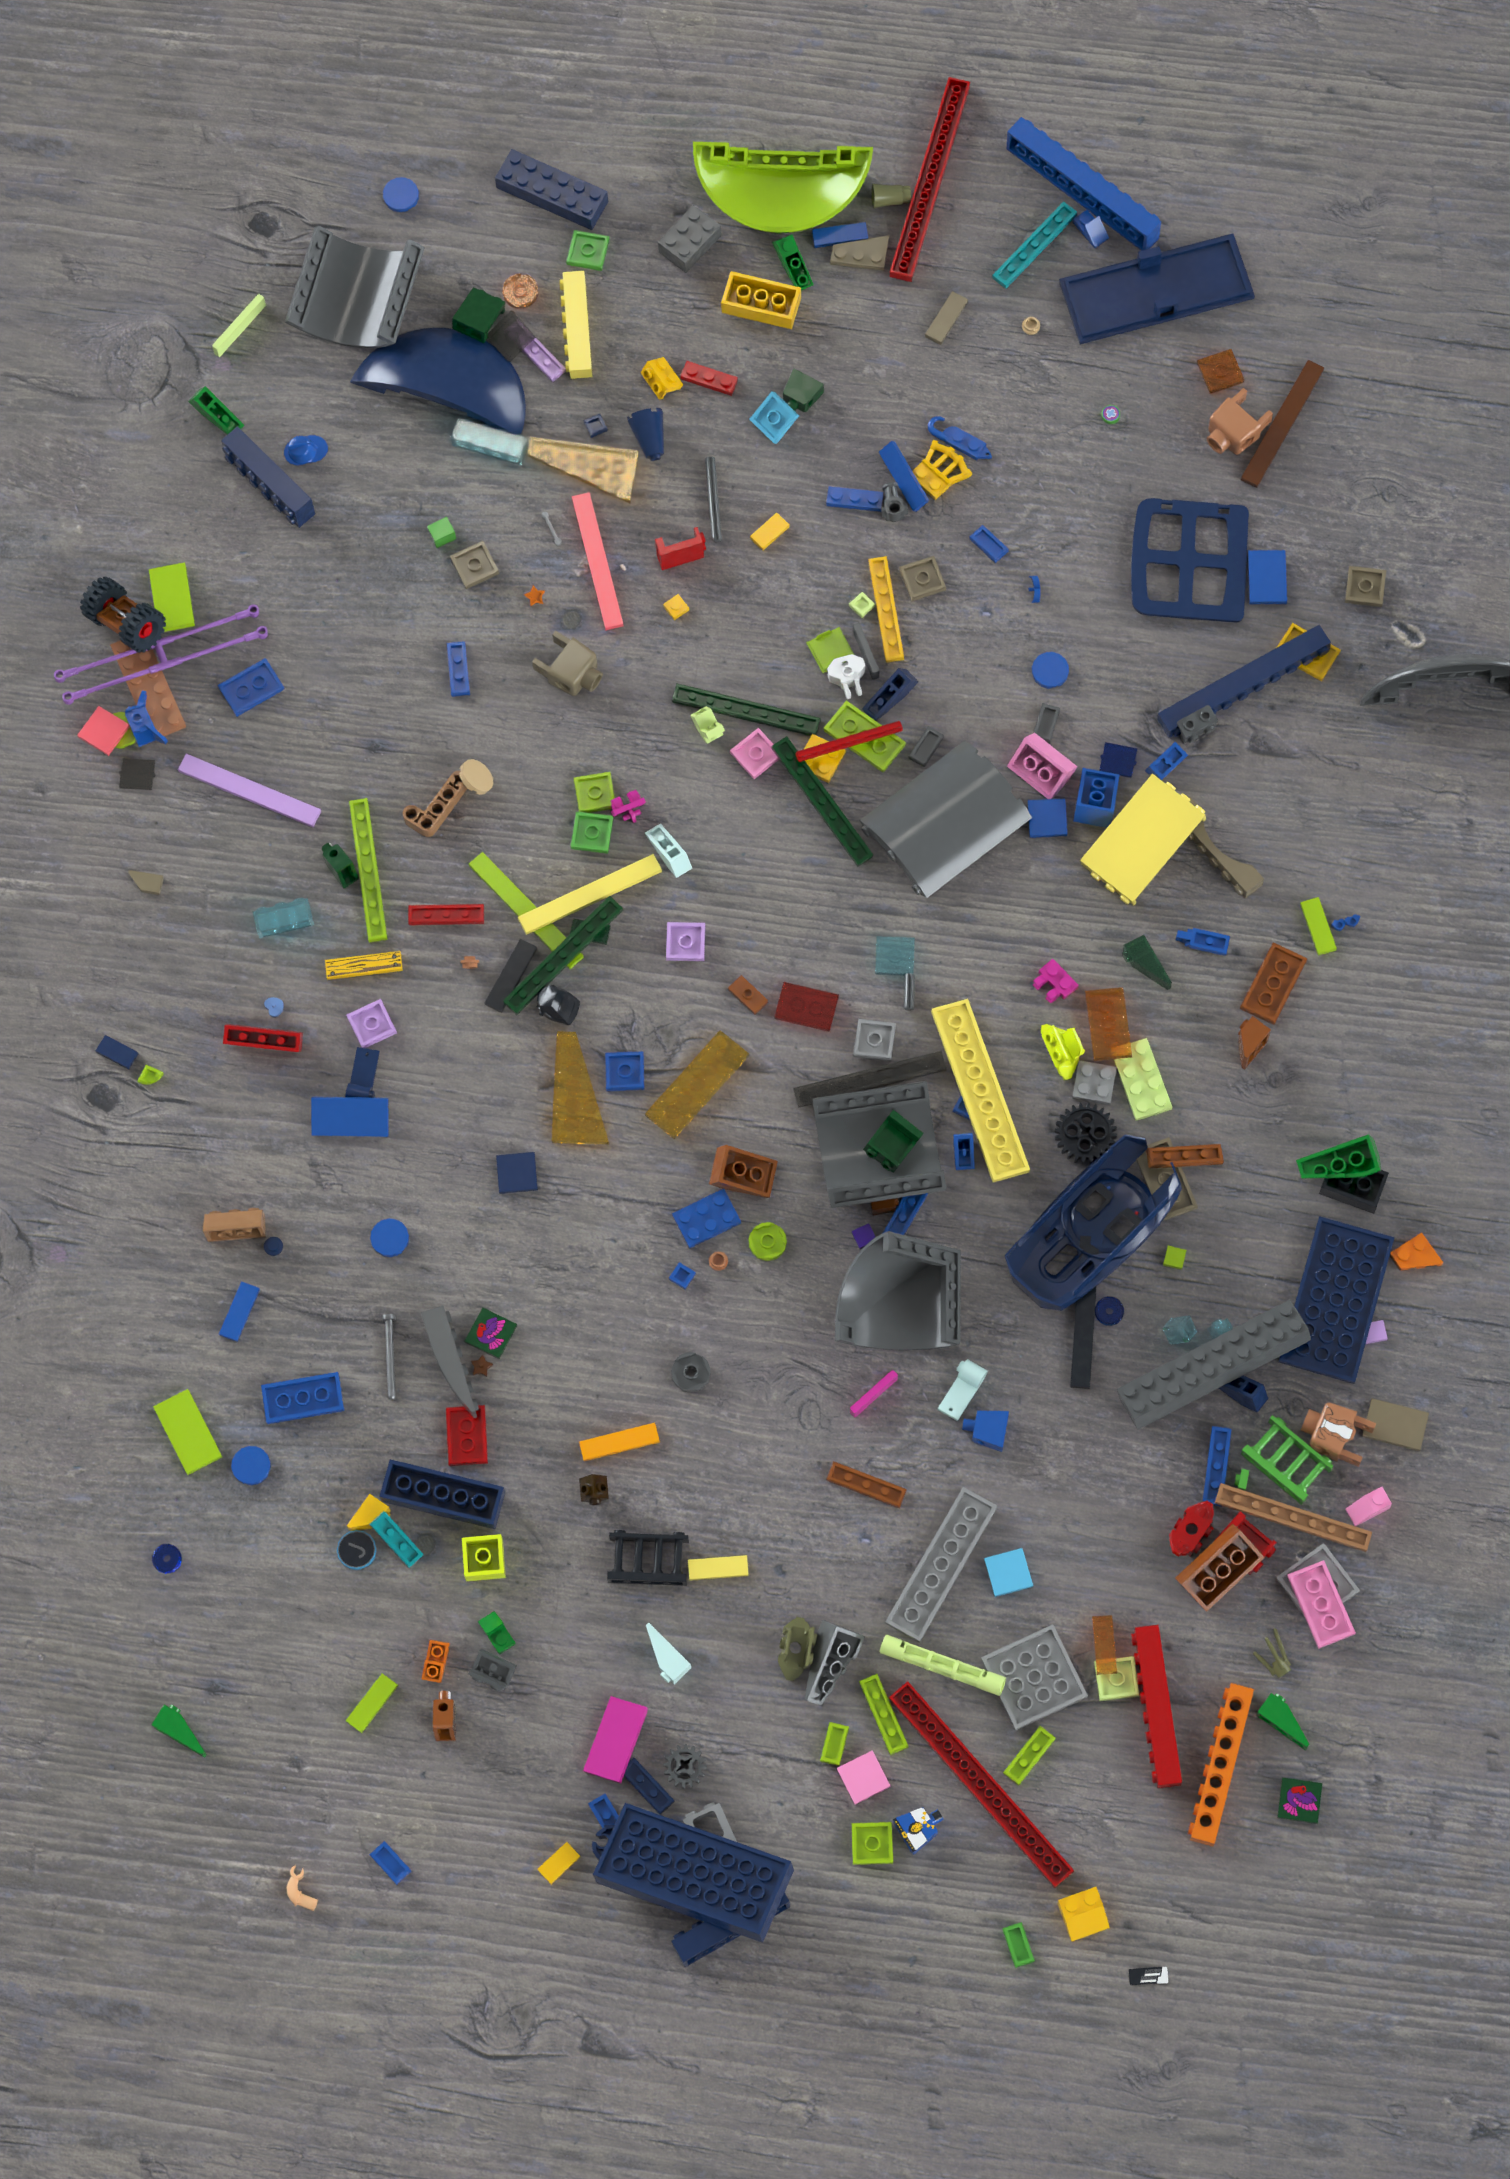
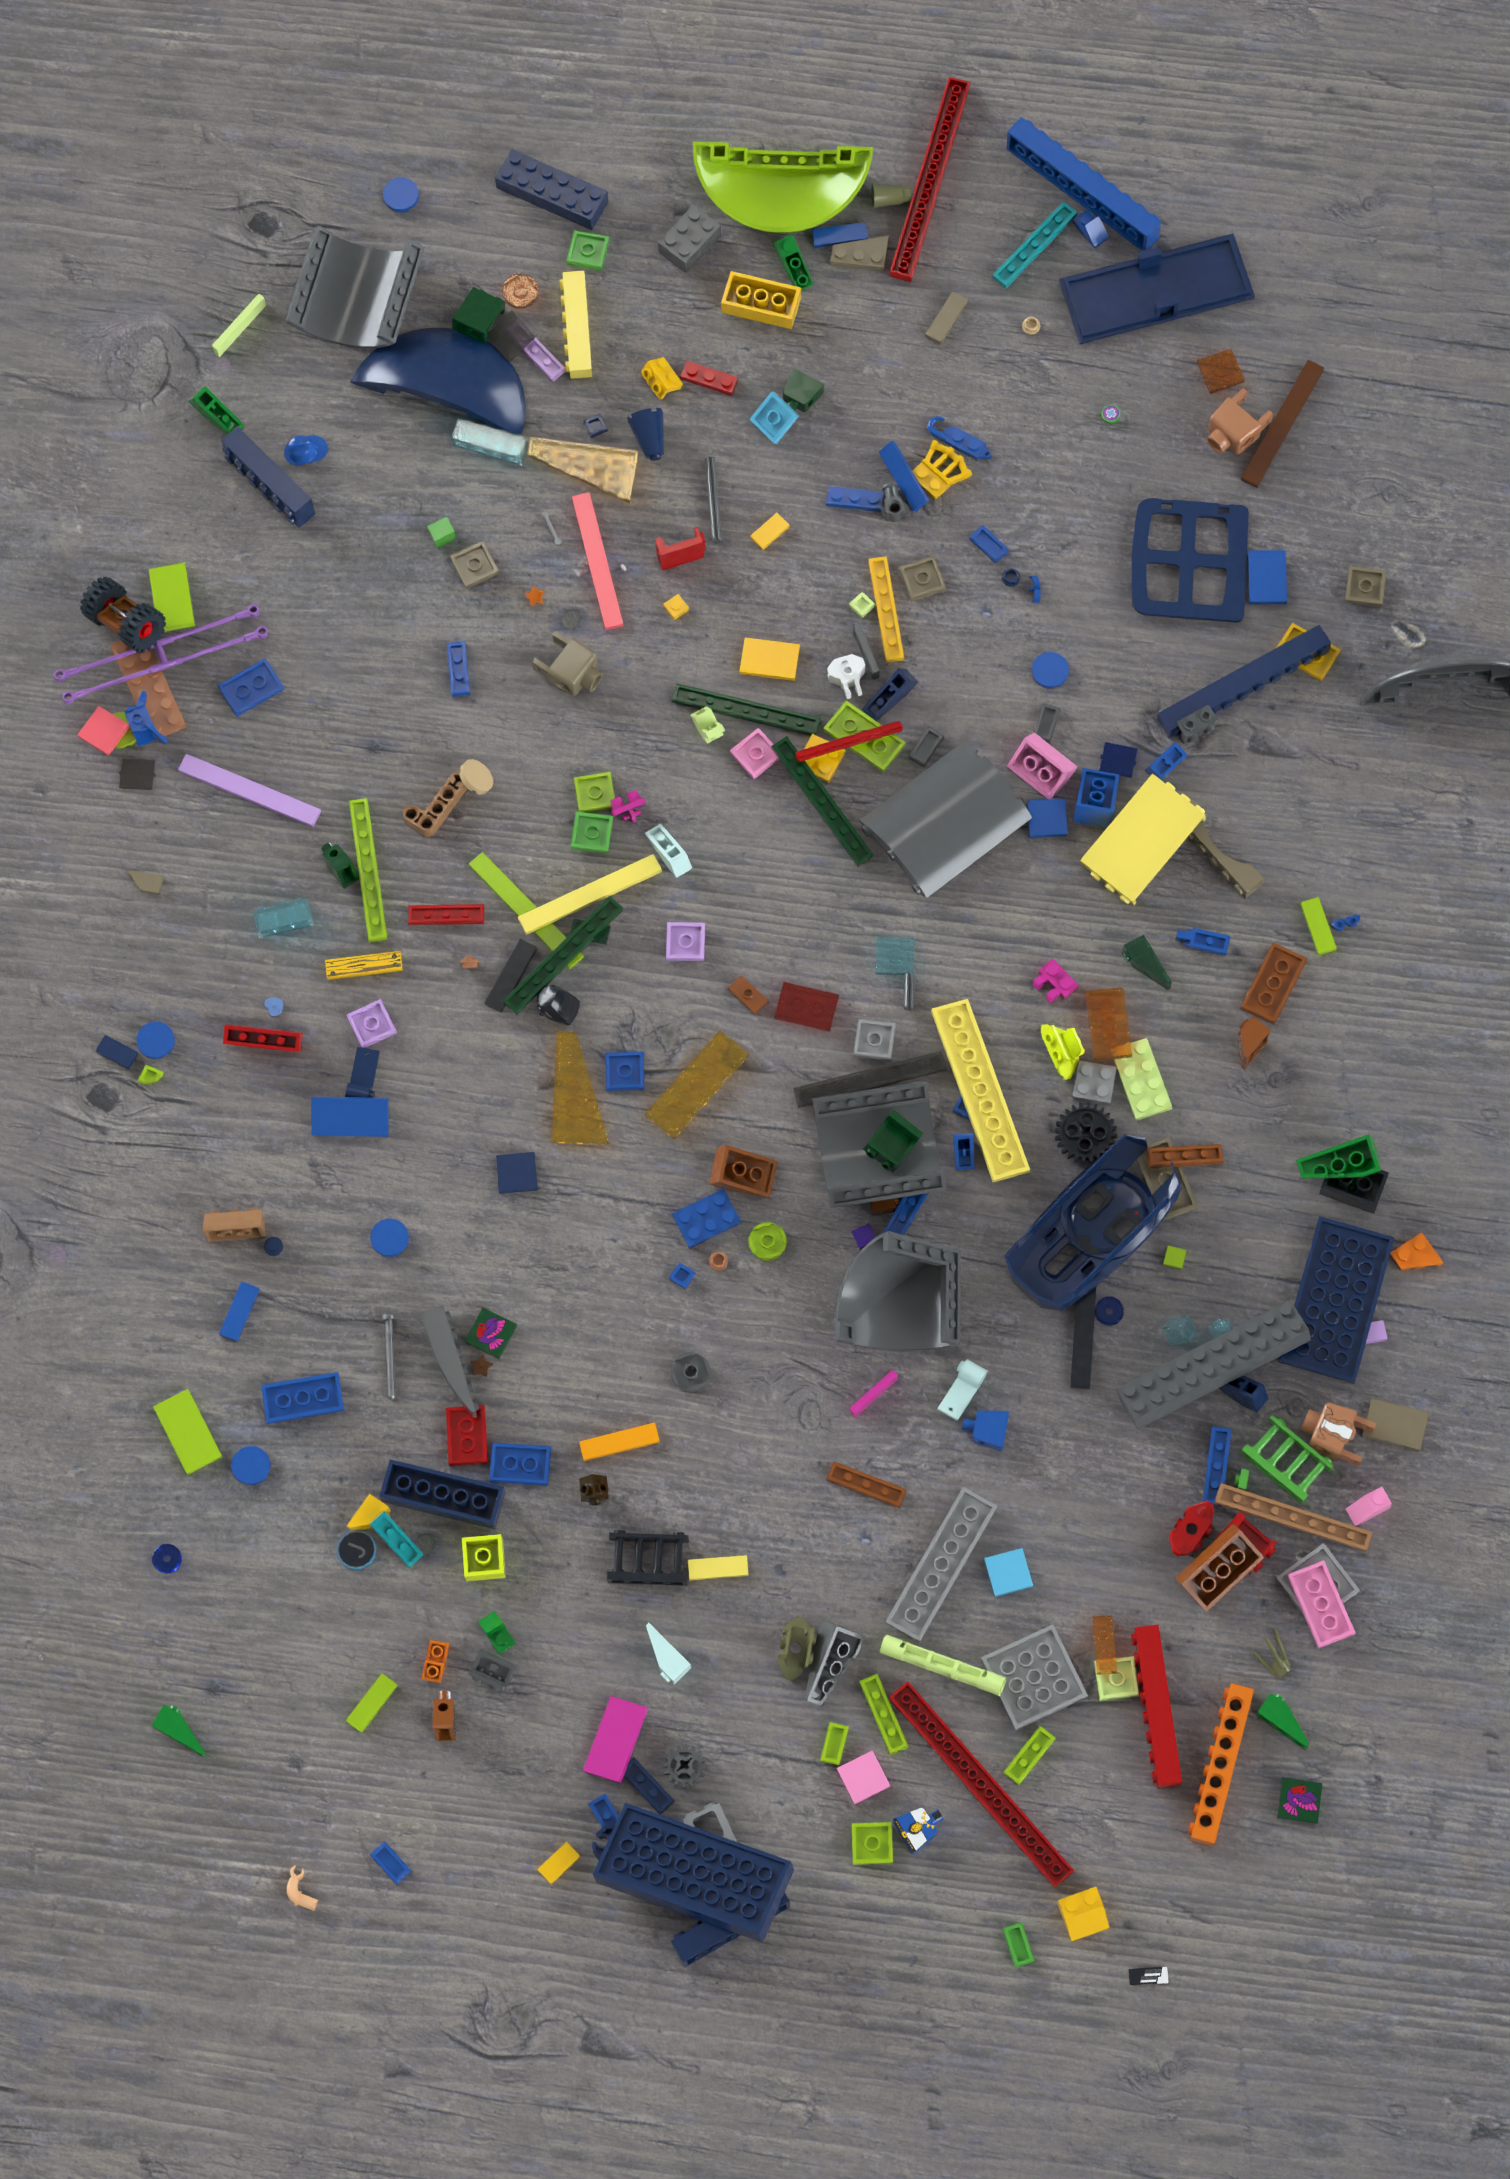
lime piece [806,627,854,673] -> none
none -> blue tile [137,1022,175,1059]
none -> blue tile [489,1443,551,1486]
none -> yellow tile [739,638,800,681]
none -> dark blue plate [1002,568,1020,587]

